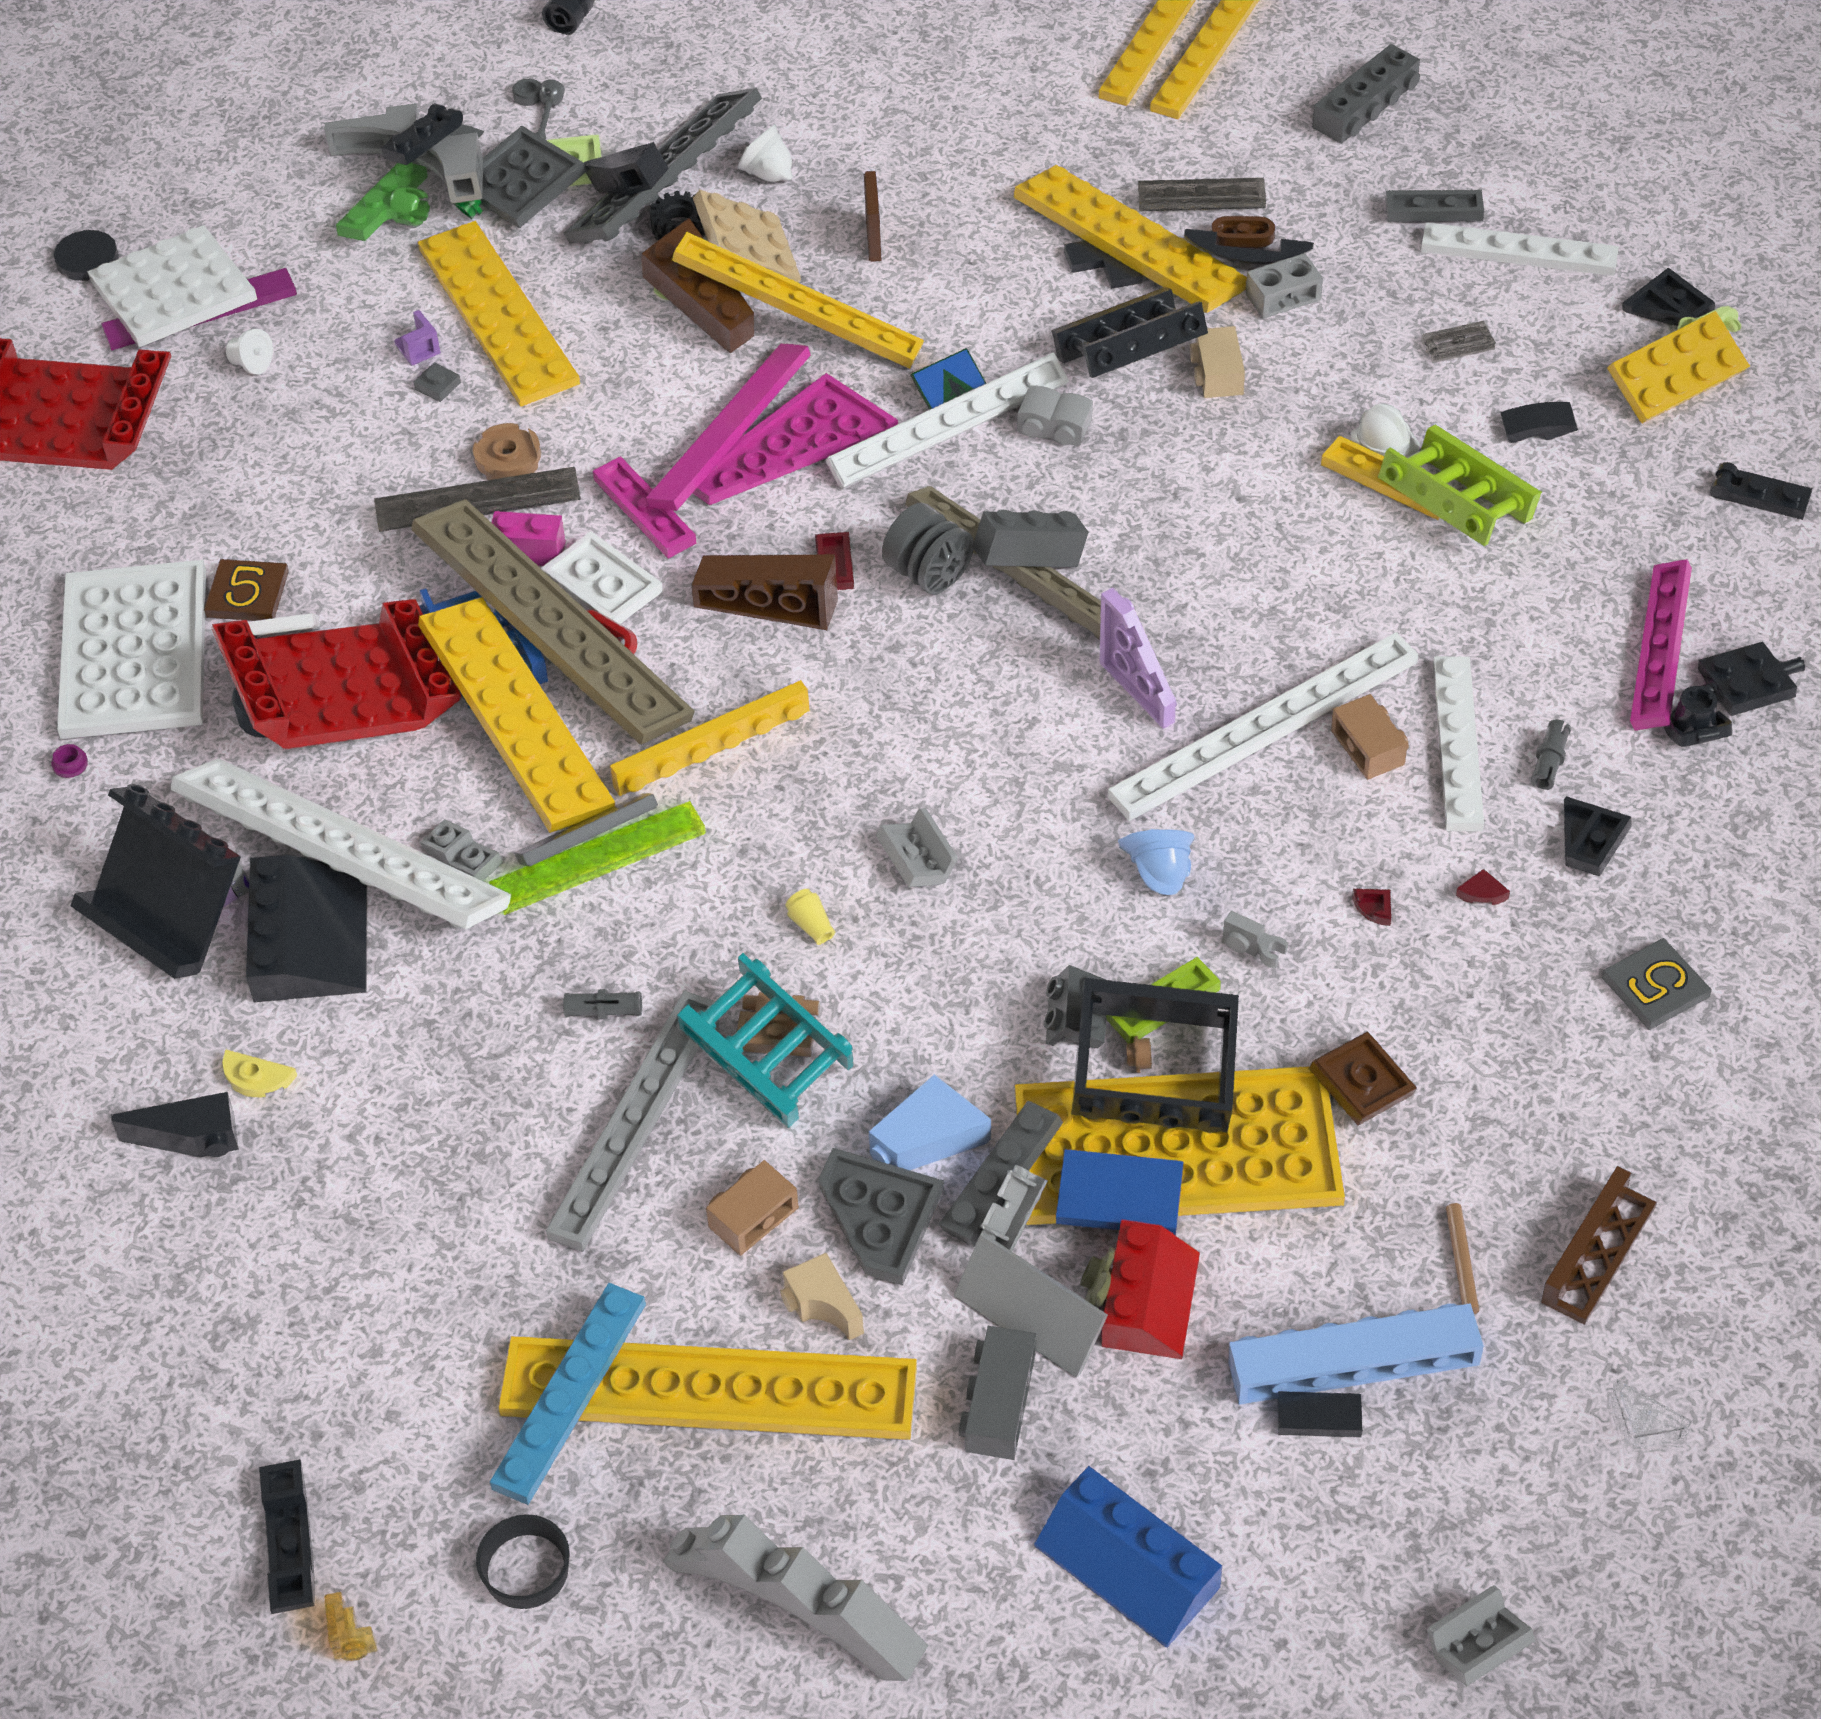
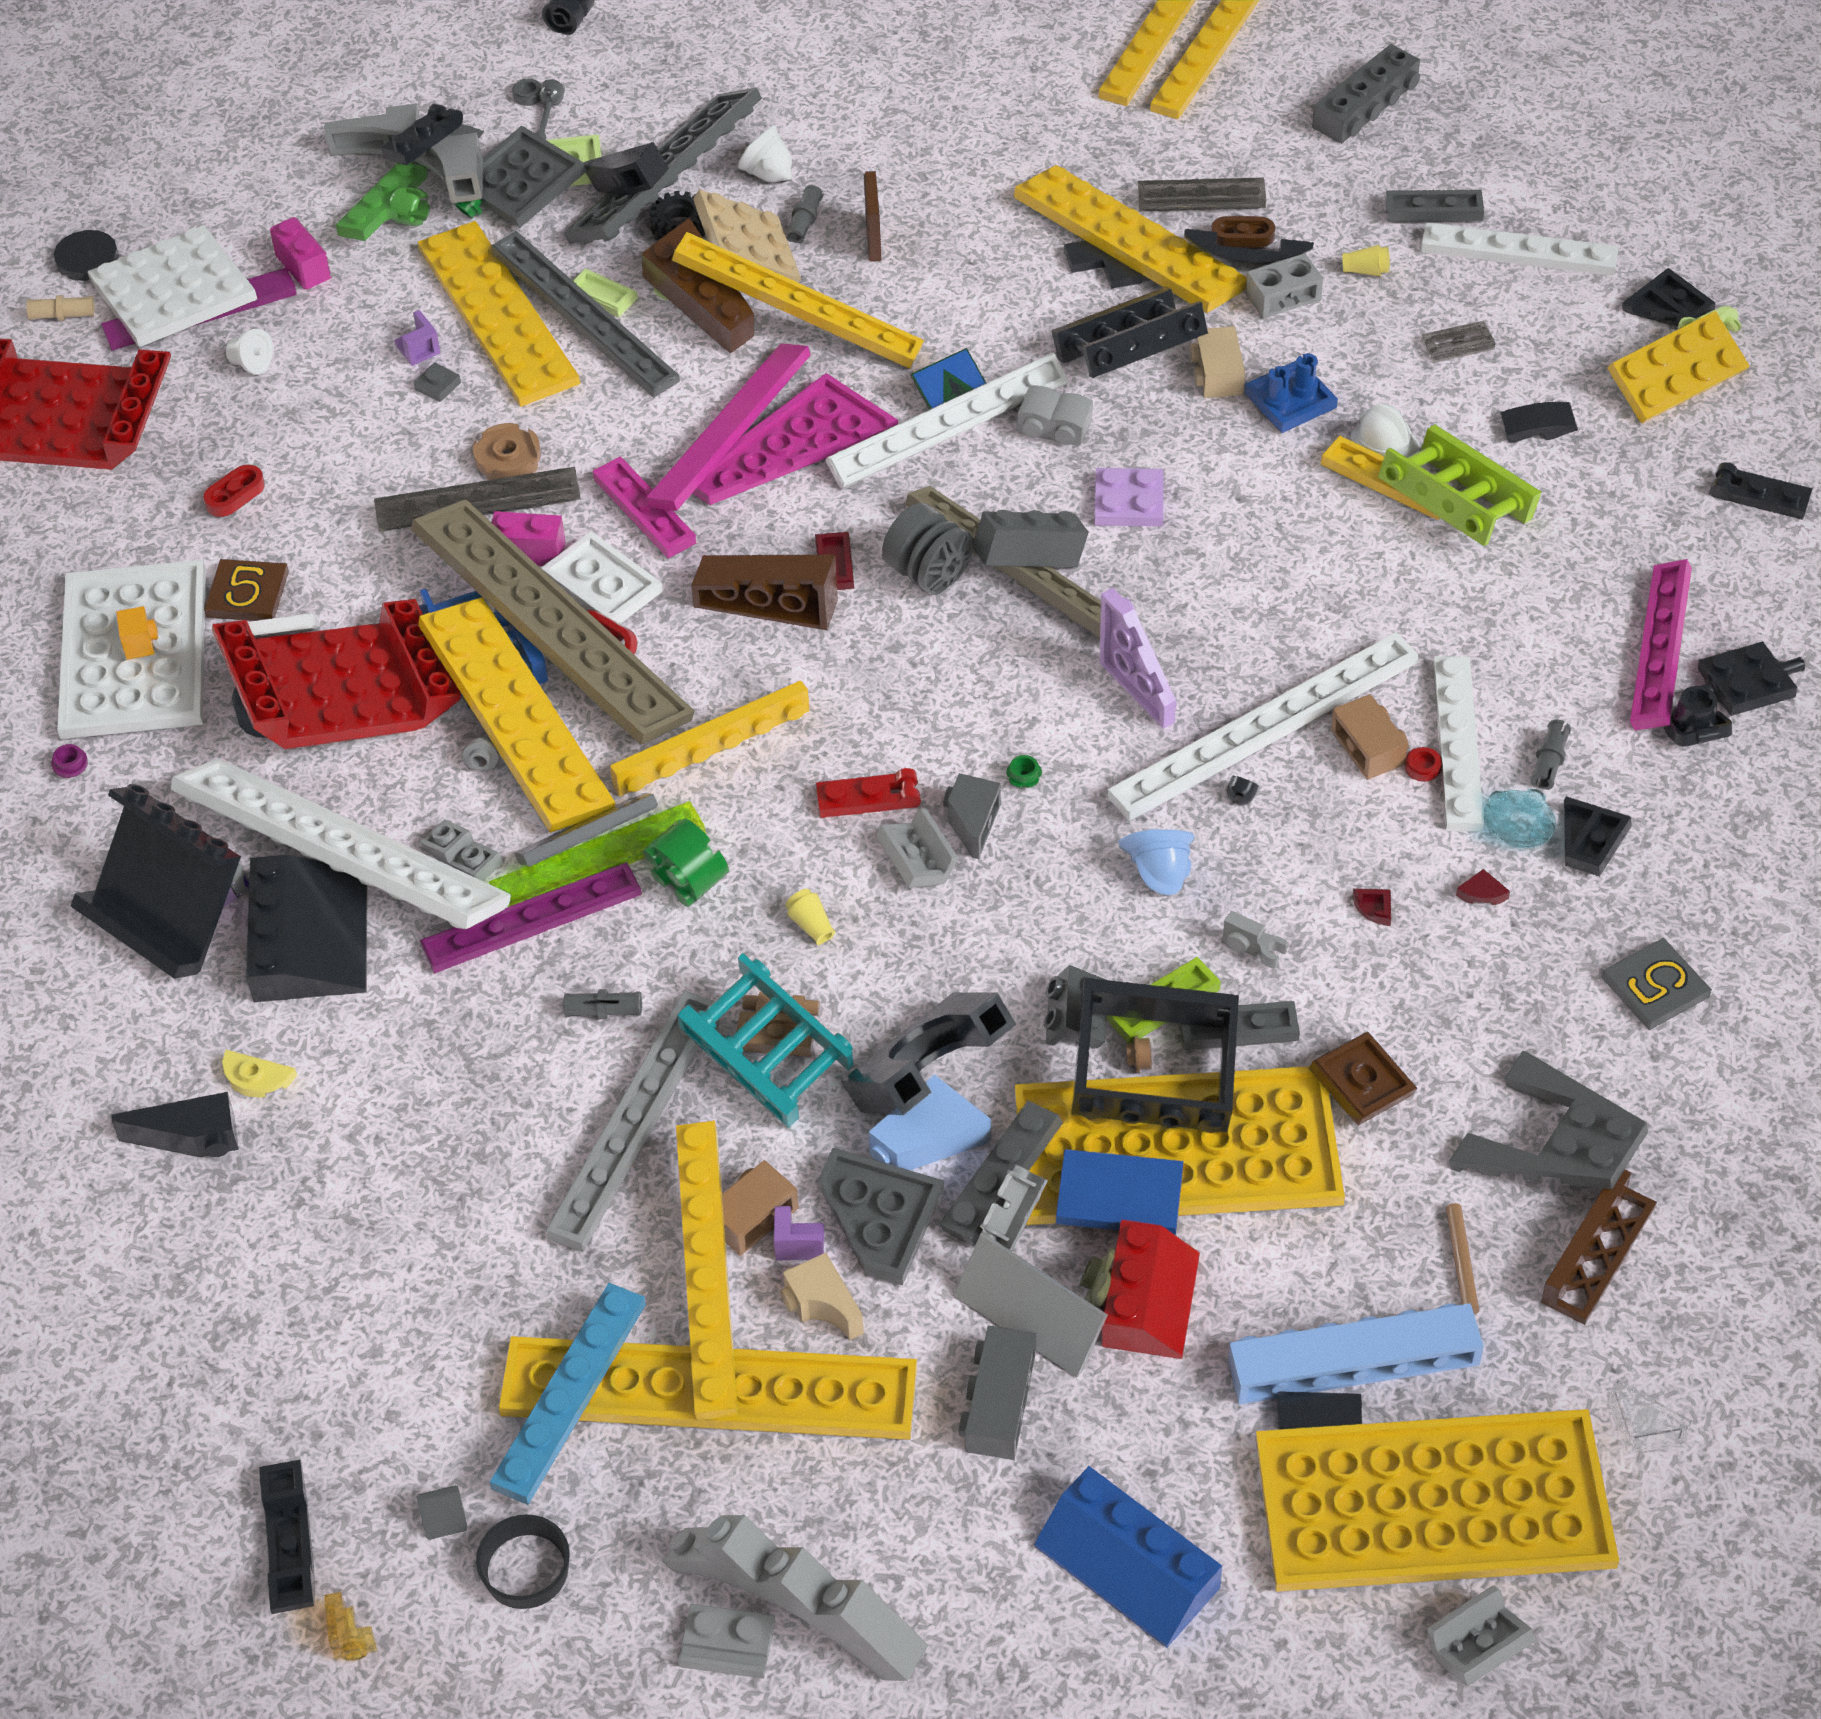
none -> tan pin [26,295,95,321]
none -> light orange plate [116,606,159,660]
none -> red plate [203,465,265,517]
none -> dark pink brick [270,217,332,290]
none -> dark grey slope [416,1485,468,1540]
none -> magenta tile [420,862,642,974]
none -> light grey plate [462,737,499,770]
none -> dark grey tile [491,231,680,398]
none -> yellowish green tile [573,268,638,317]
none -> green brick [642,818,729,907]
none -> yellow plate [676,1120,738,1421]
none -> light grey plate [678,1604,776,1679]
none -> medium lavender panel [774,1206,825,1261]
none -> dark grey pin [785,185,824,244]
none -> red plate [816,768,921,818]
none -> black arch [841,992,1017,1115]
none -> dark grey slope [943,773,1001,859]
none -> green plate [1006,755,1042,788]
none -> lavender plate [1095,468,1164,526]
none -> dark grey plate [1180,1001,1300,1050]
none -> black hinge [1227,775,1259,806]
none -> blue plate [1244,353,1338,433]
none -> yellow plate [1255,1409,1619,1592]
none -> light yellow cone [1342,244,1390,277]
none -> red tile [1405,747,1442,782]
none -> dark grey wing [1449,1051,1648,1189]
none -> clear light blue dish [1484,788,1556,849]

